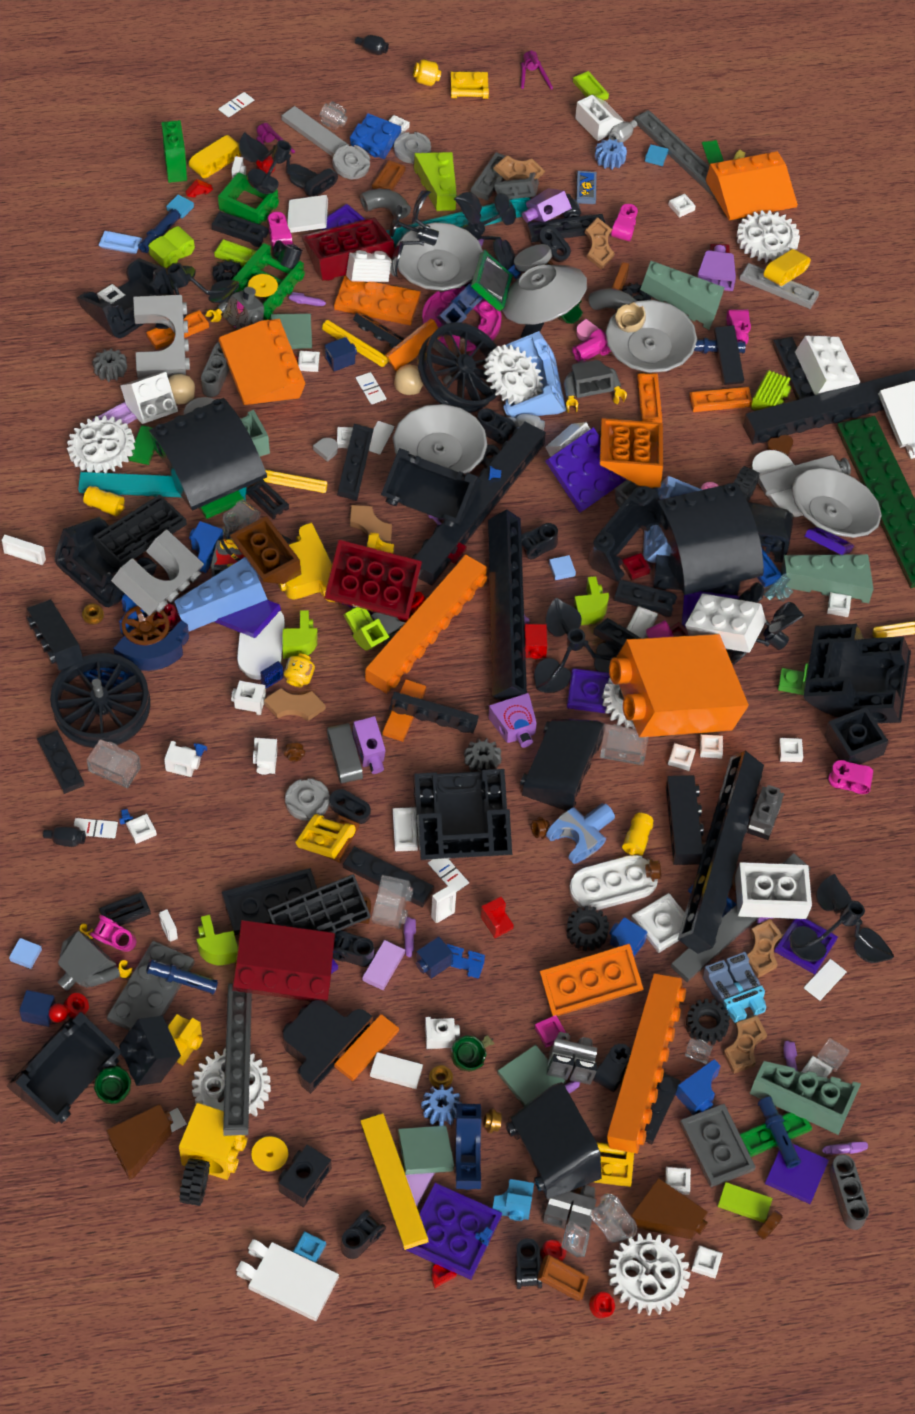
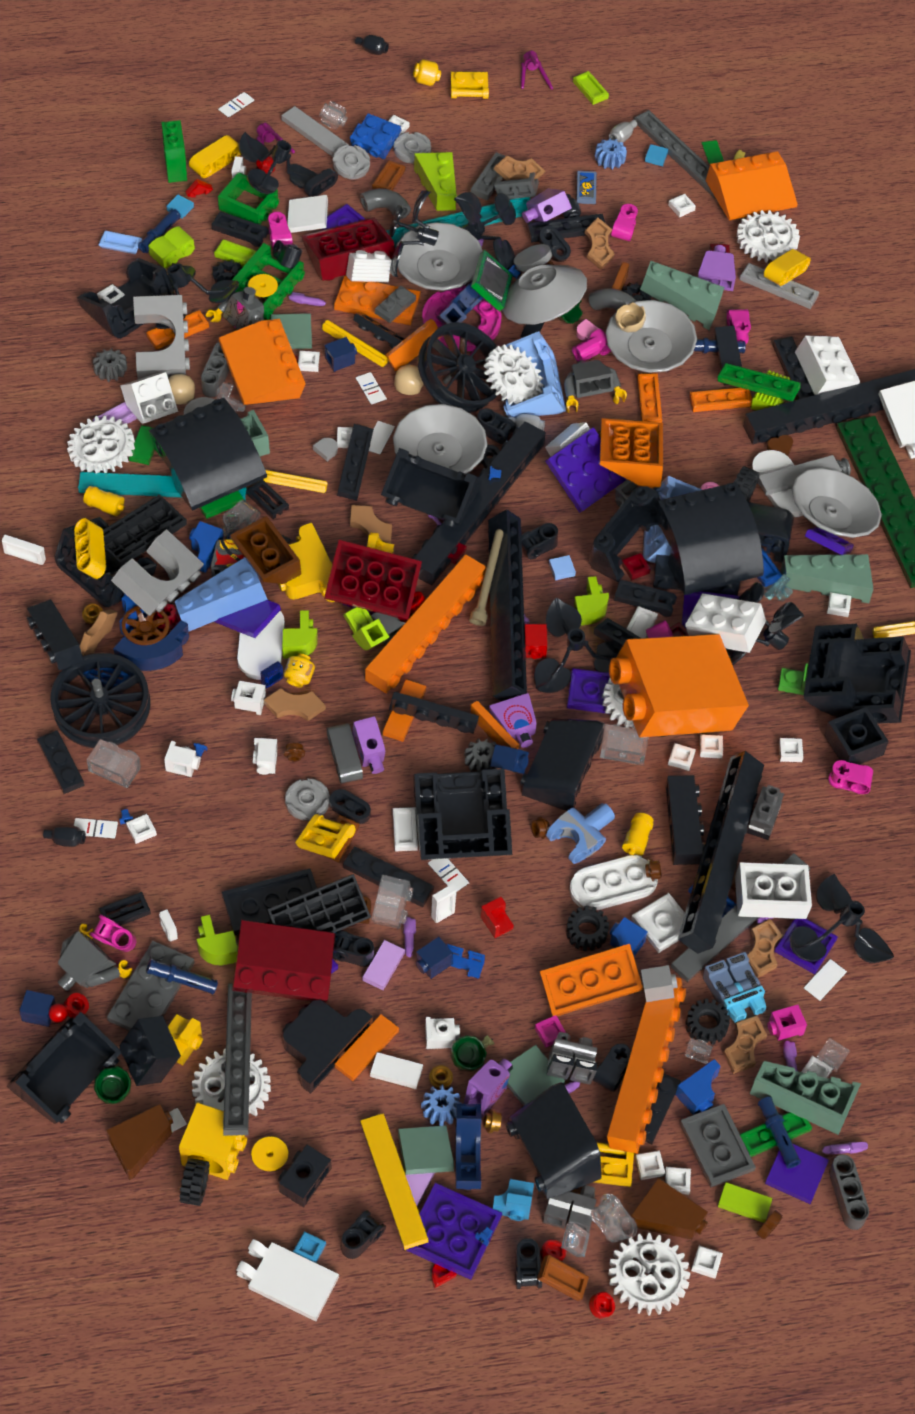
light blue tile [9,938,42,969] -> none
white slope [575,95,625,141] -> none
none -> yellow beam [74,518,106,579]
none -> medium nougat tile [80,609,118,656]
none -> clear bracket [216,382,246,412]
none -> dark grey plate [375,286,416,323]
none -> medium lavender torso [464,1059,513,1118]
none -> dark tan piece [469,529,503,626]
none -> orange tile [470,701,519,749]
none -> dark blue brick [491,744,529,774]
none -> white tile [635,1150,665,1180]
none -> light grey brick [641,965,678,1002]
none -> green tile [718,363,801,402]
none -> dark pink brick [767,1005,807,1041]

